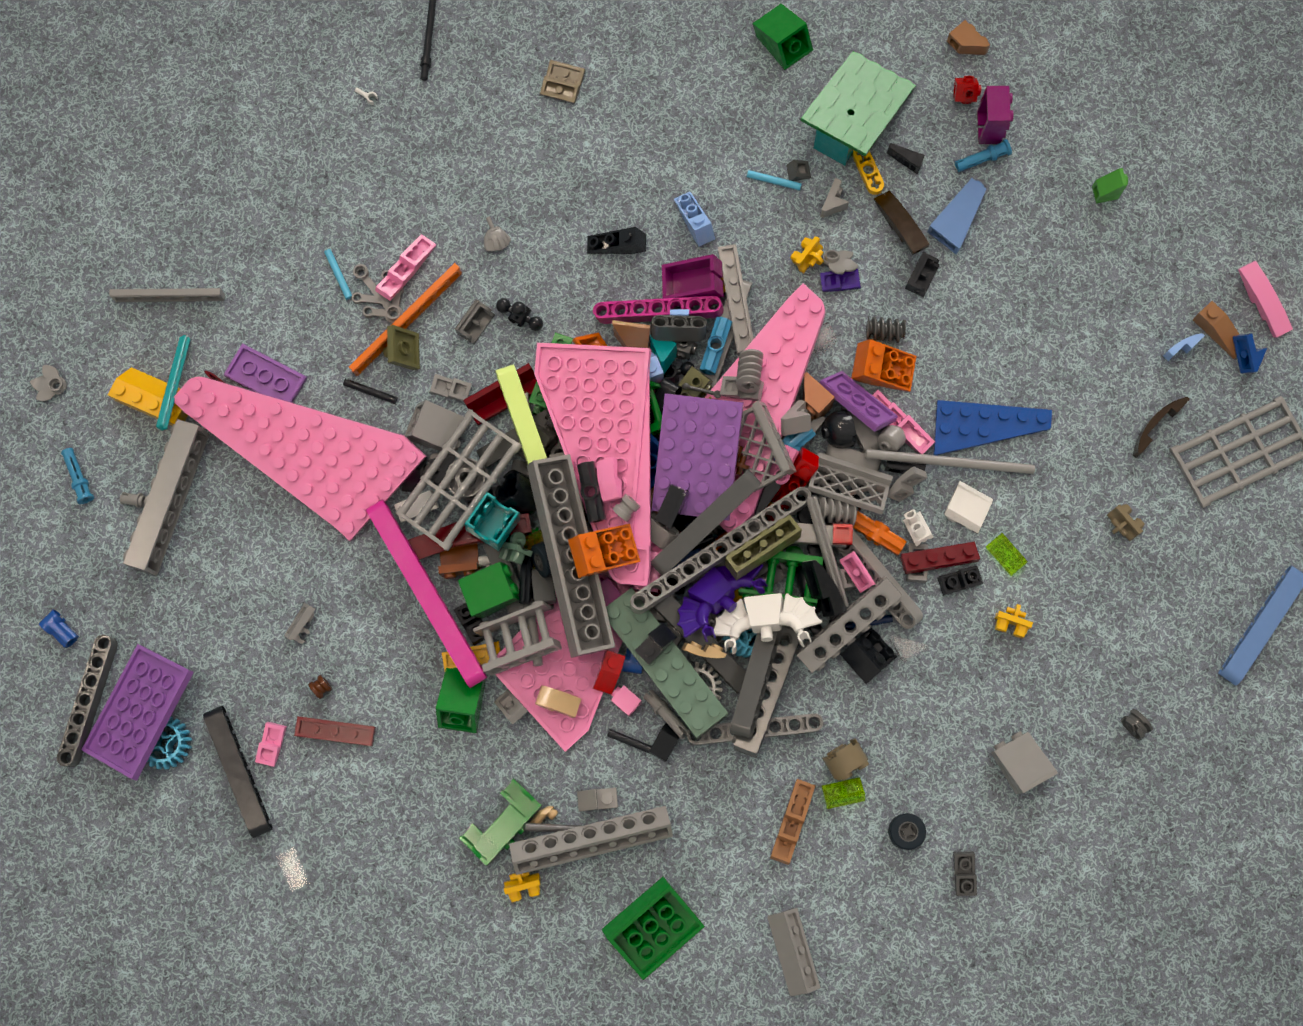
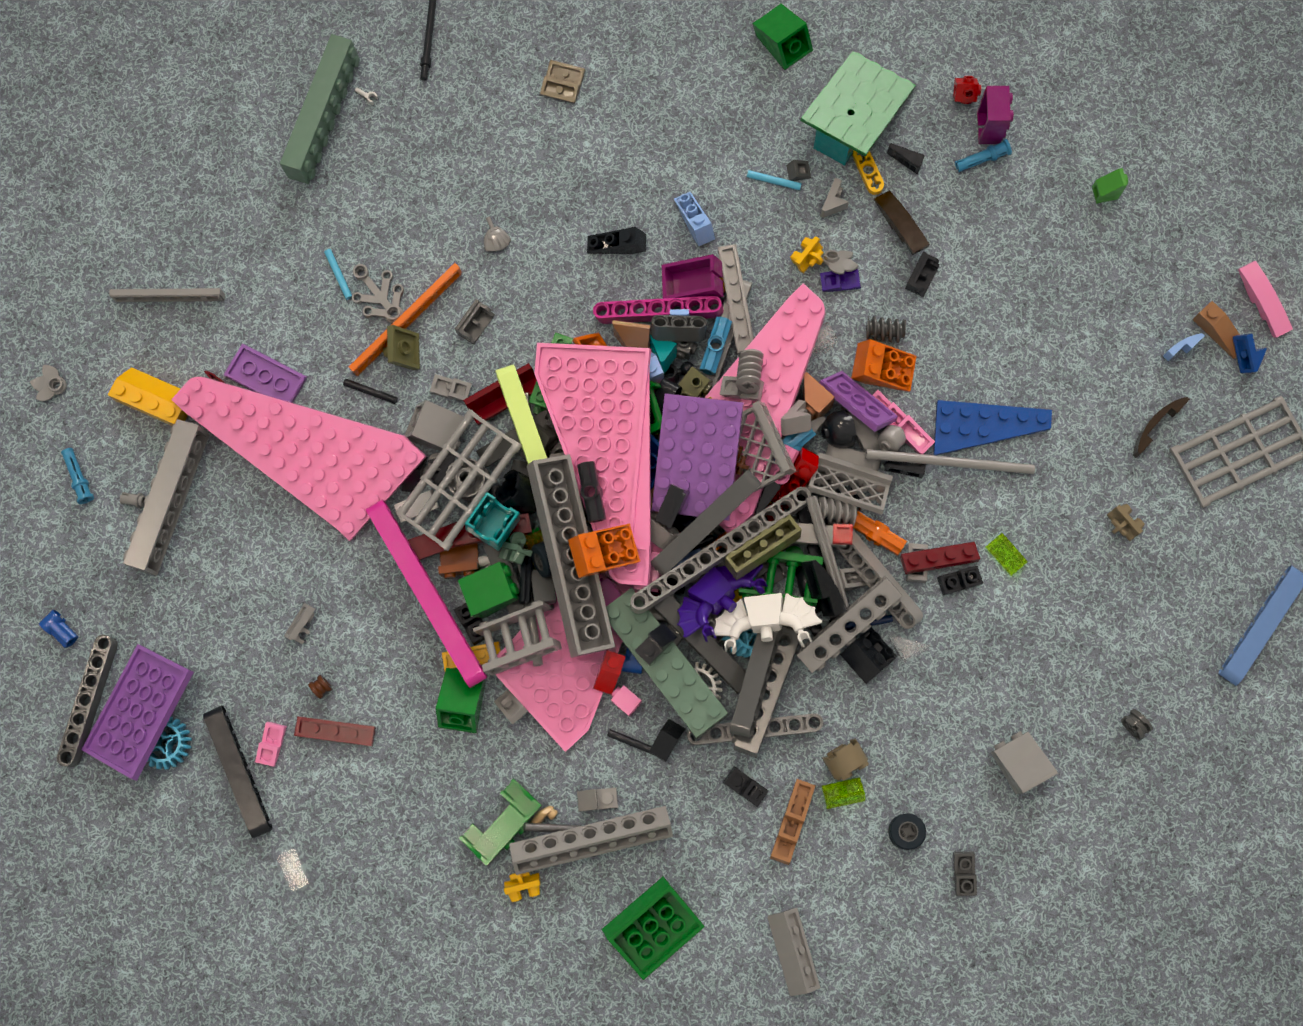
teal axle [156,335,191,431] -> none
bright pink slope [375,234,436,301] -> none
black piece [496,298,543,331] -> none
tan slope [535,685,581,718] -> none
bright pink slope [596,457,622,503] -> none
light grey wheel [613,494,640,522] -> none
light grey pin [644,690,690,740] -> none
tan slope [681,641,727,658] -> none
dark grey hinge [682,383,721,398] -> none
bright pink slope [839,551,875,593] -> none
light grey slope [887,466,927,502] -> none
white hips [903,509,933,546] -> none
medium blue slope [927,178,986,254] -> none
white slope [944,481,993,533] -> none
medium nougat slope [946,20,990,55] -> none
yellow hips [994,604,1033,639] -> none
none -> sand green brick [280,34,360,184]
none -> black slope [723,766,768,807]

